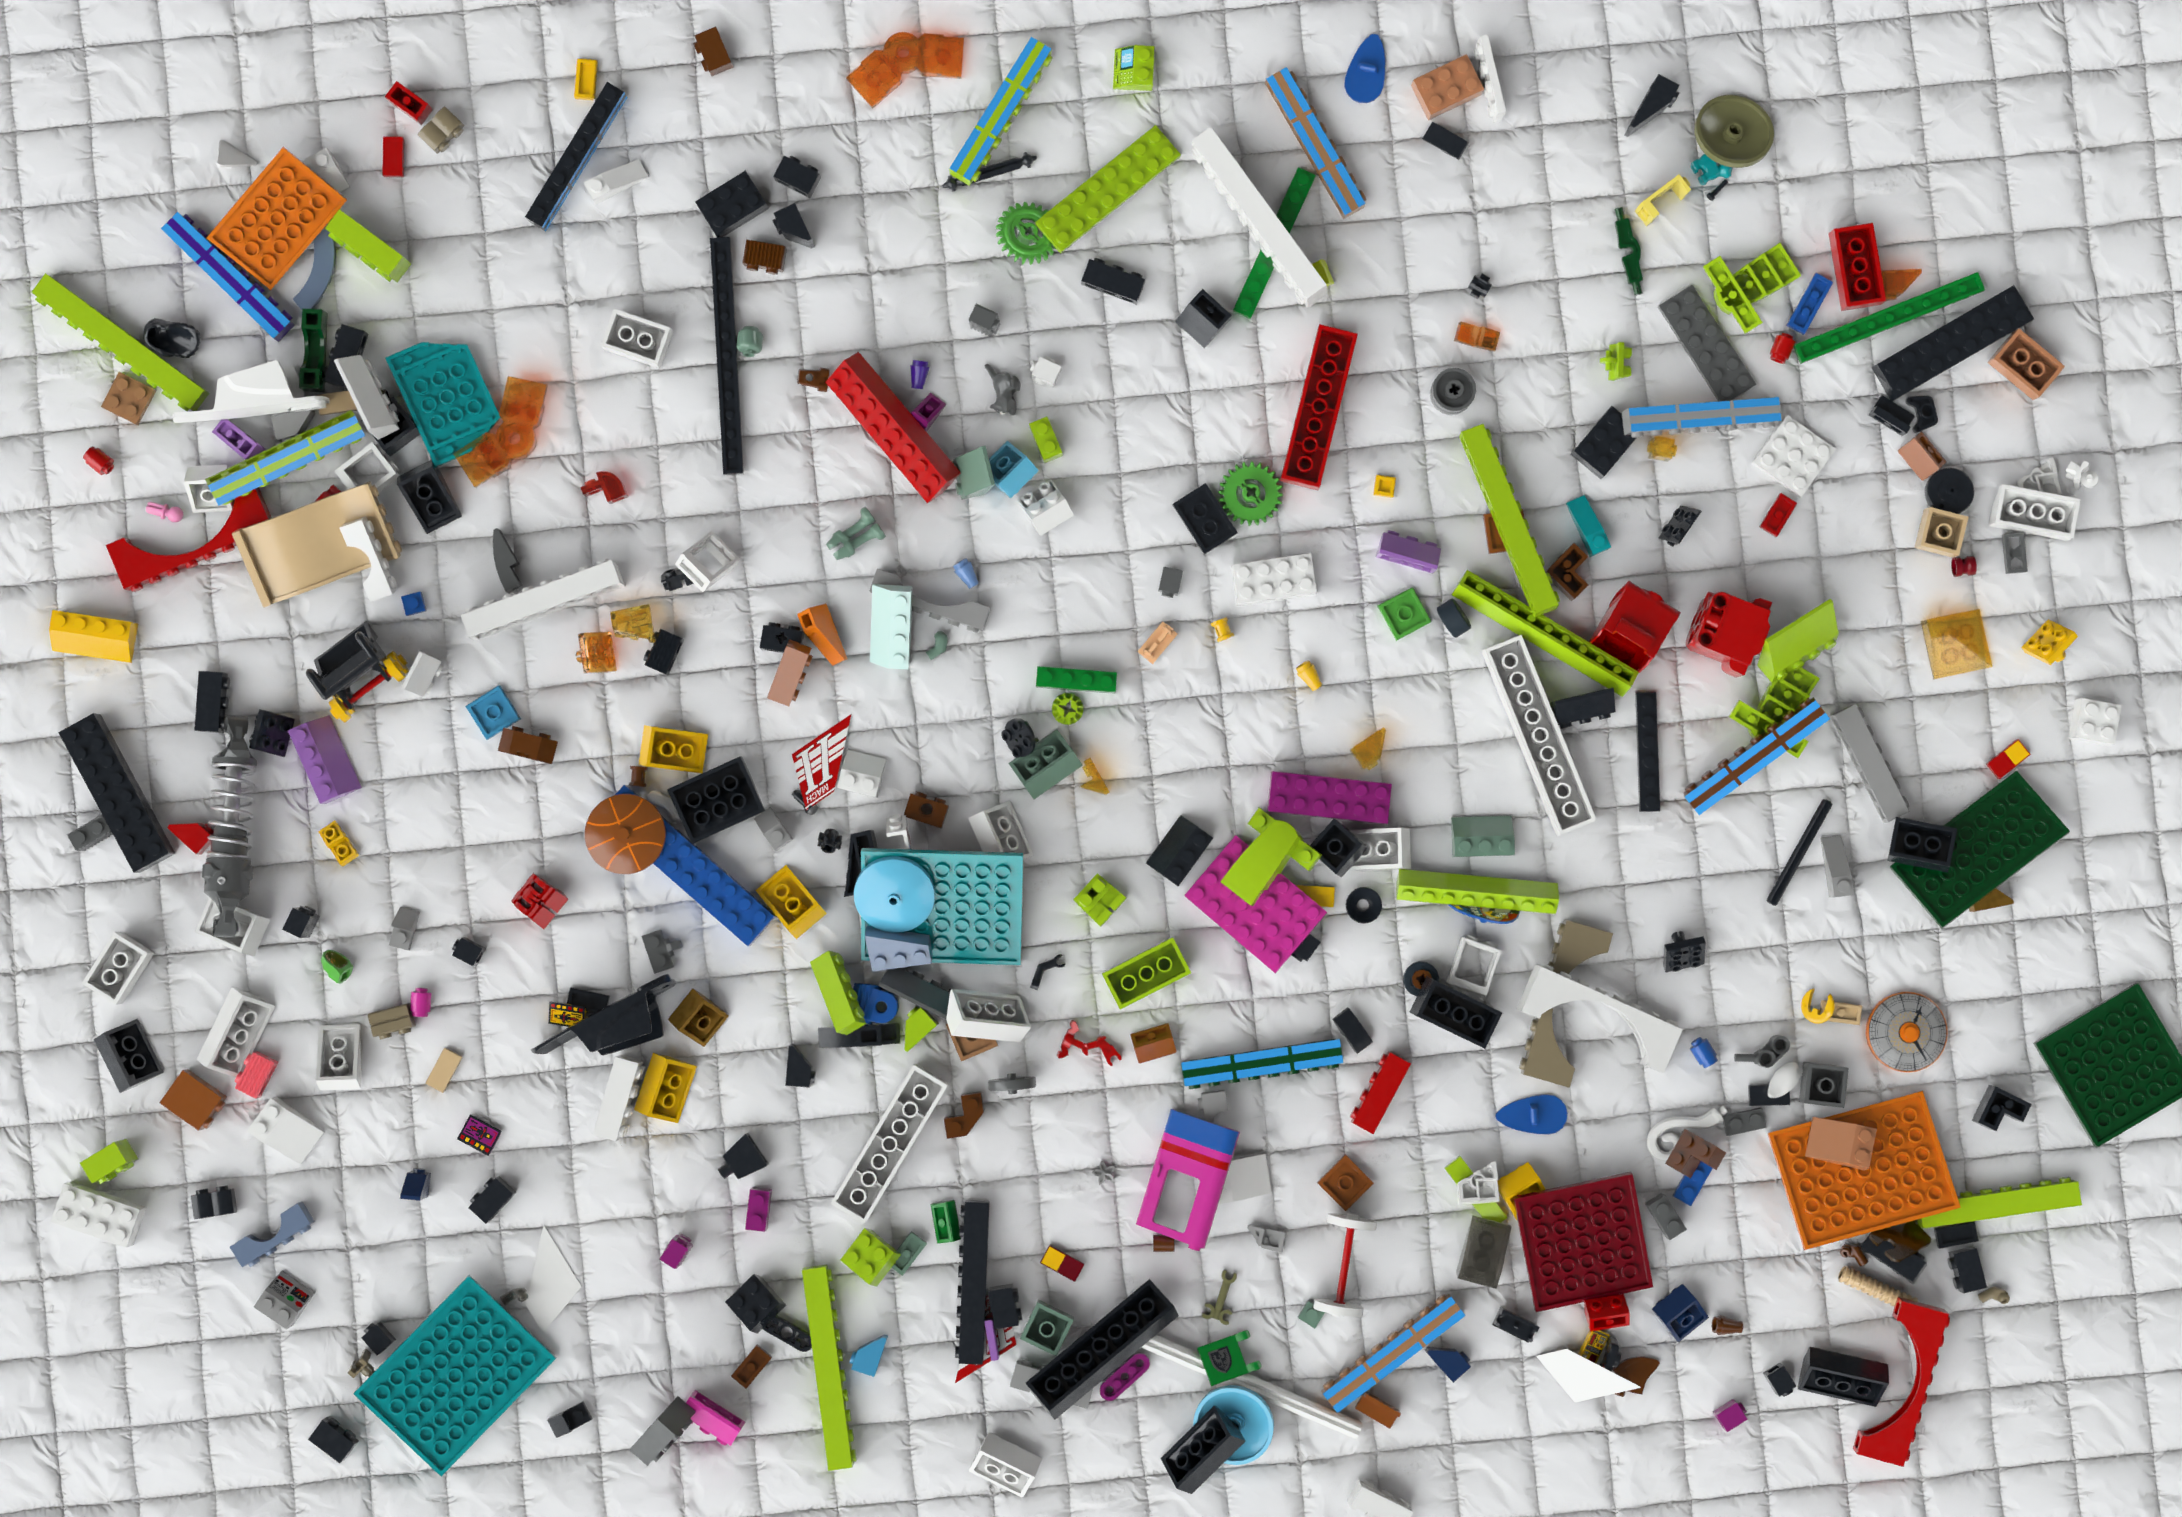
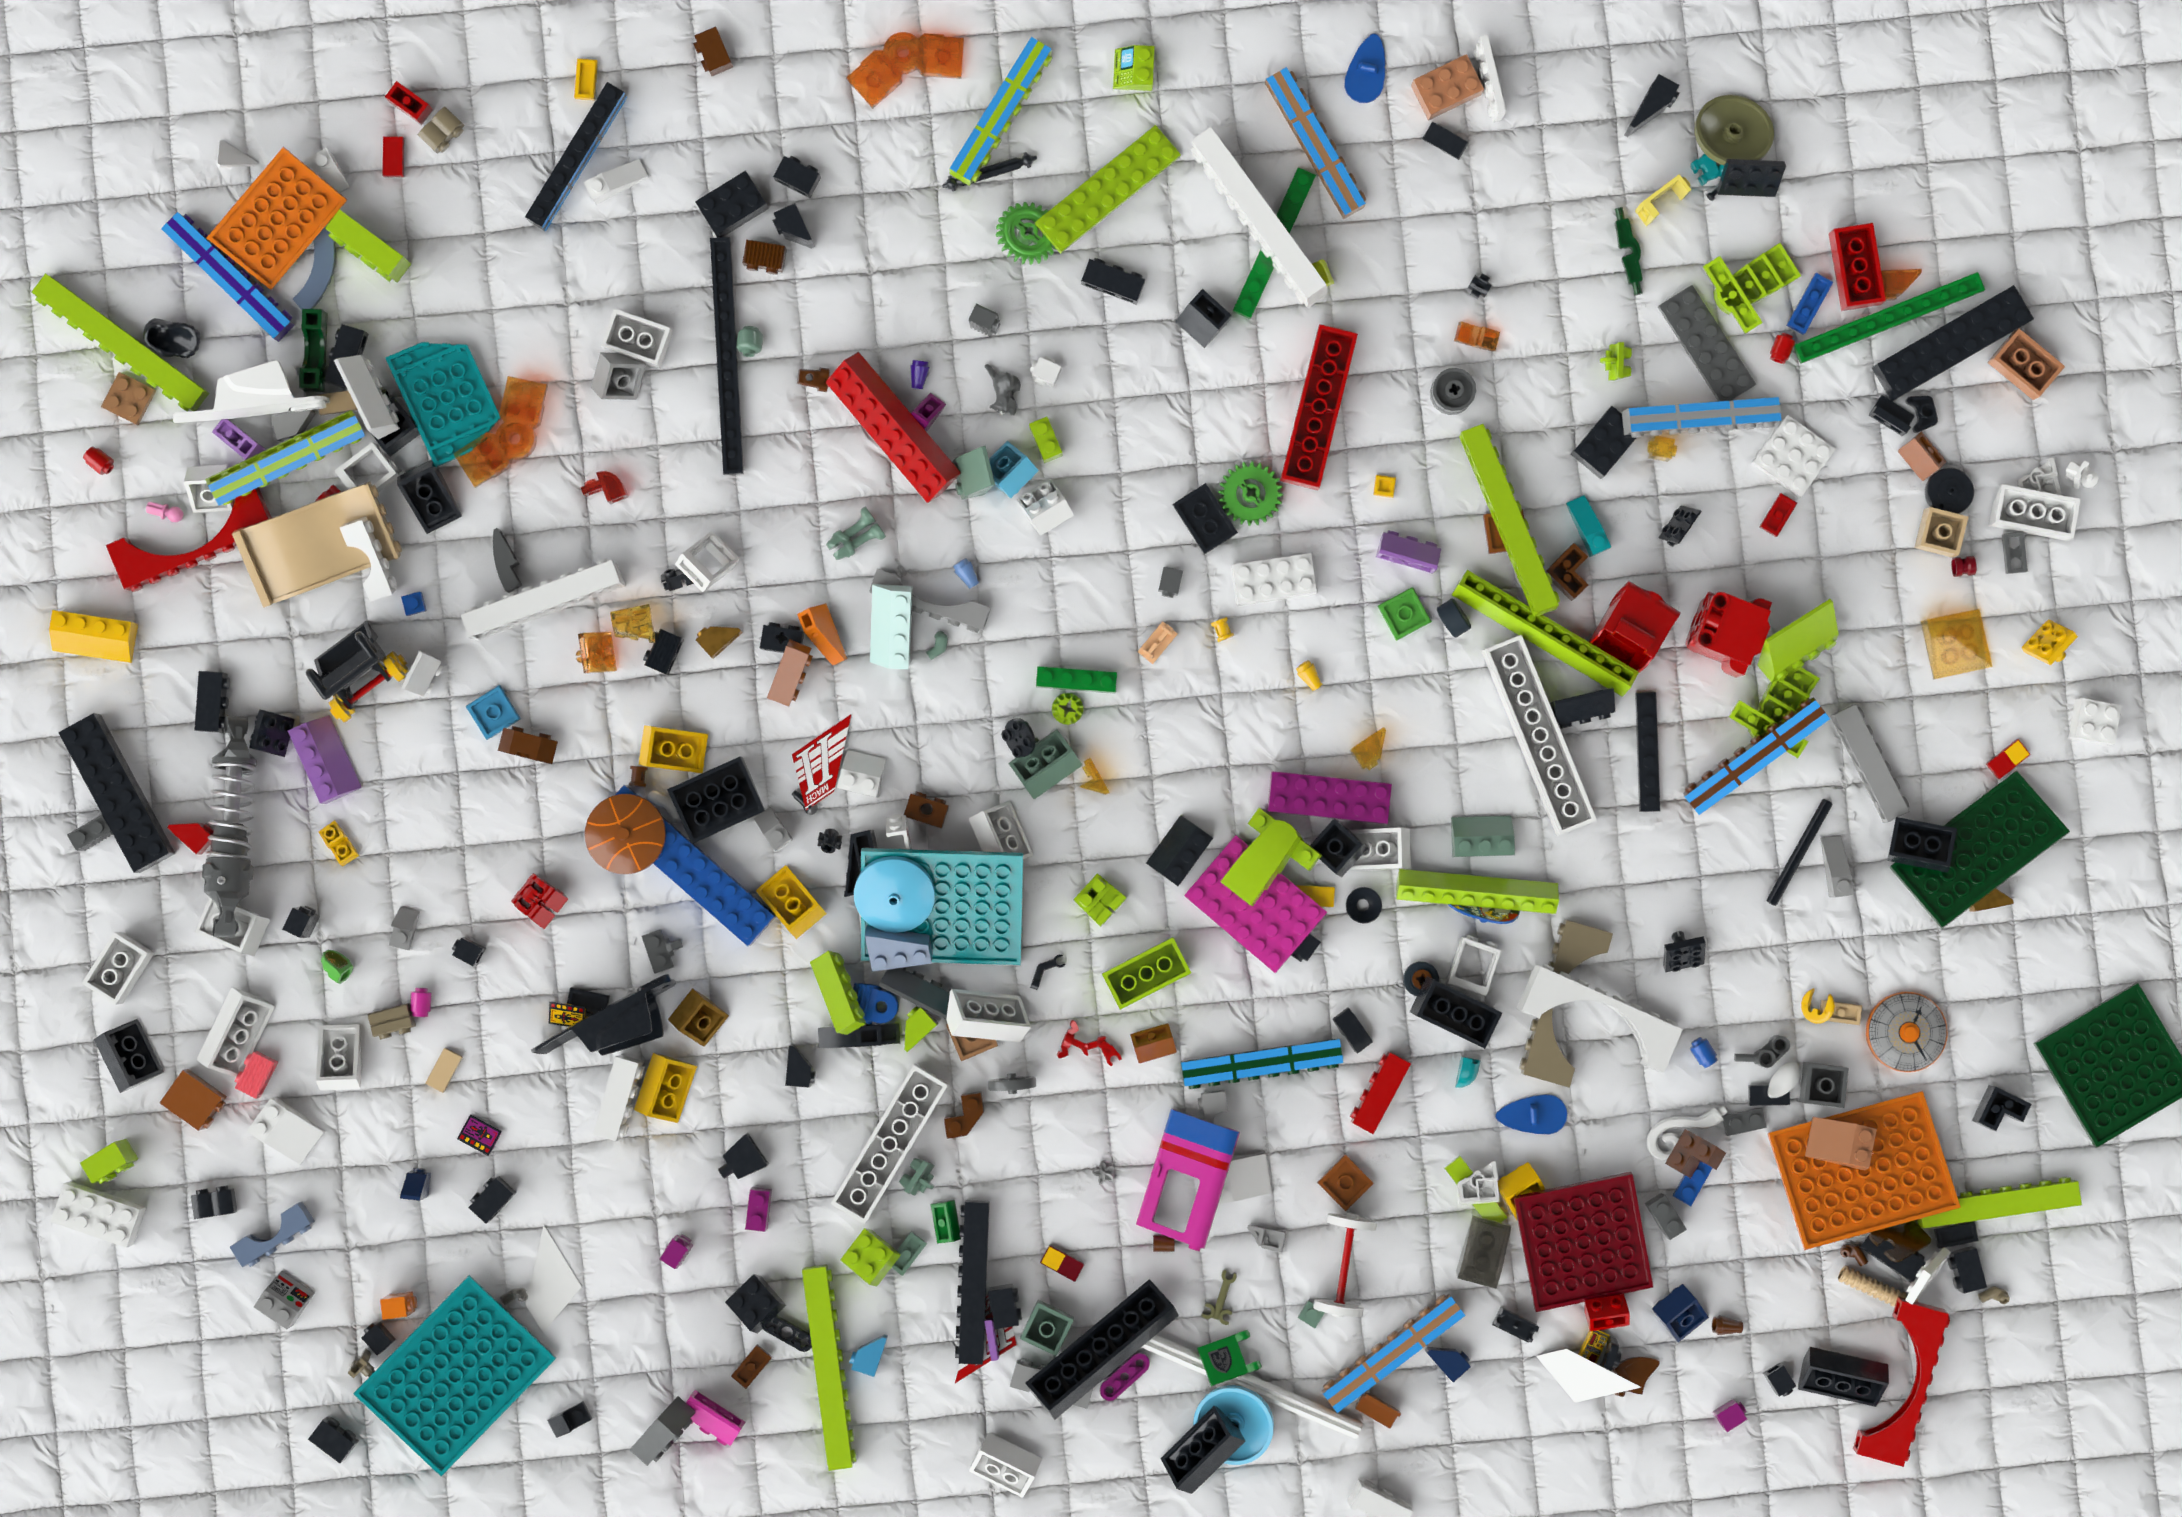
none -> orange brick [380,1291,417,1320]
none -> light grey slope [591,352,646,400]
none -> pearl gold slope [696,627,743,659]
none -> sand green hips [899,1158,935,1196]
none -> teal brick [1455,1056,1481,1088]
none -> black plate [1717,159,1786,197]
none -> white plate [1905,1248,1951,1304]

